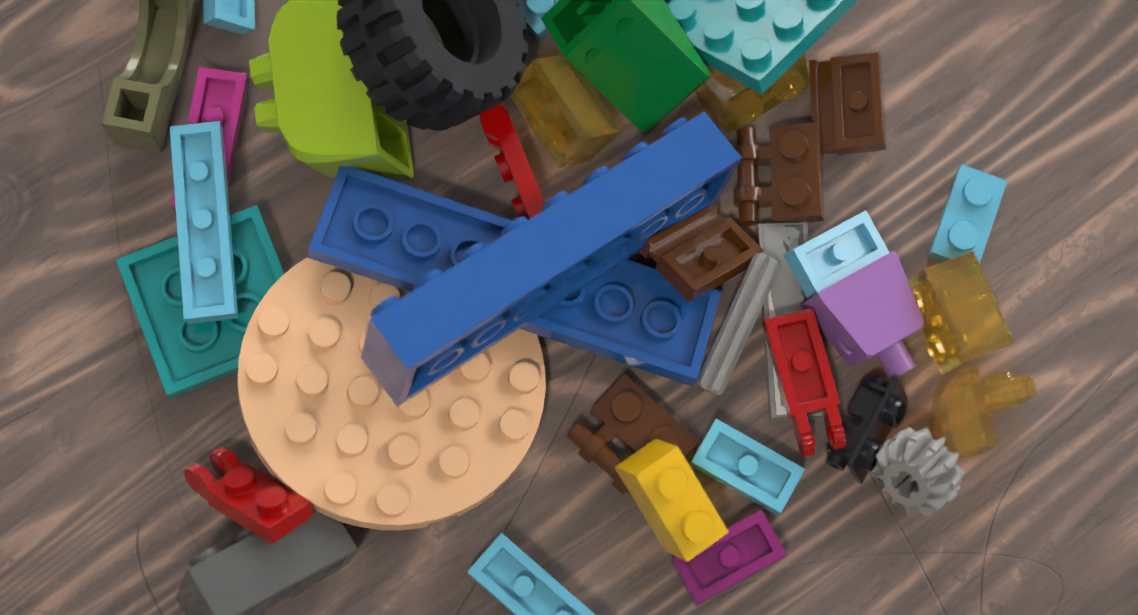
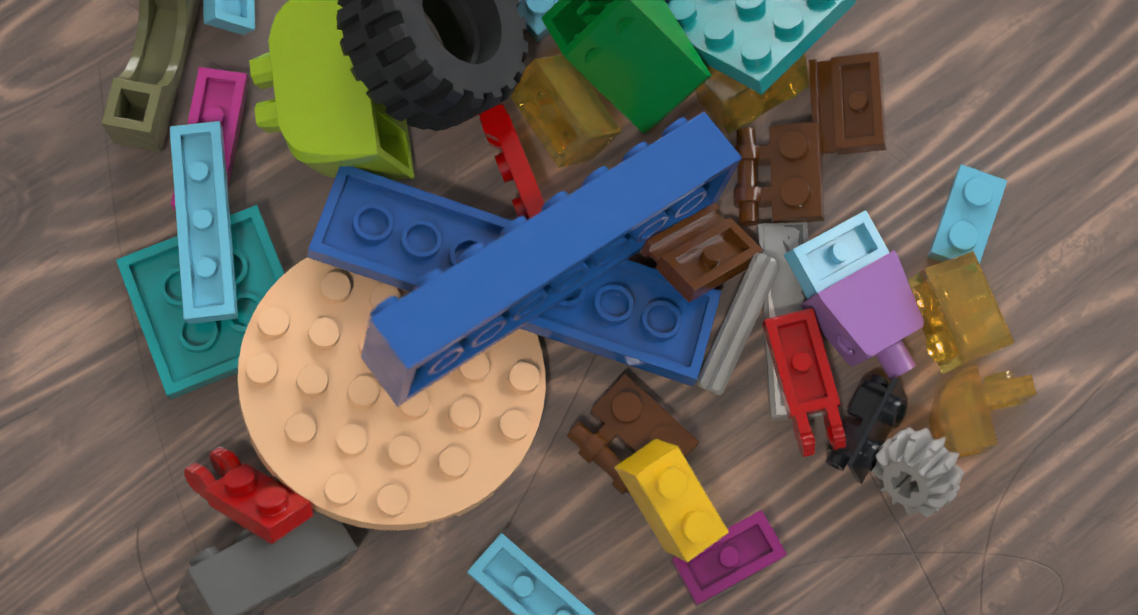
medium azure plate [690,419,805,516] -> none

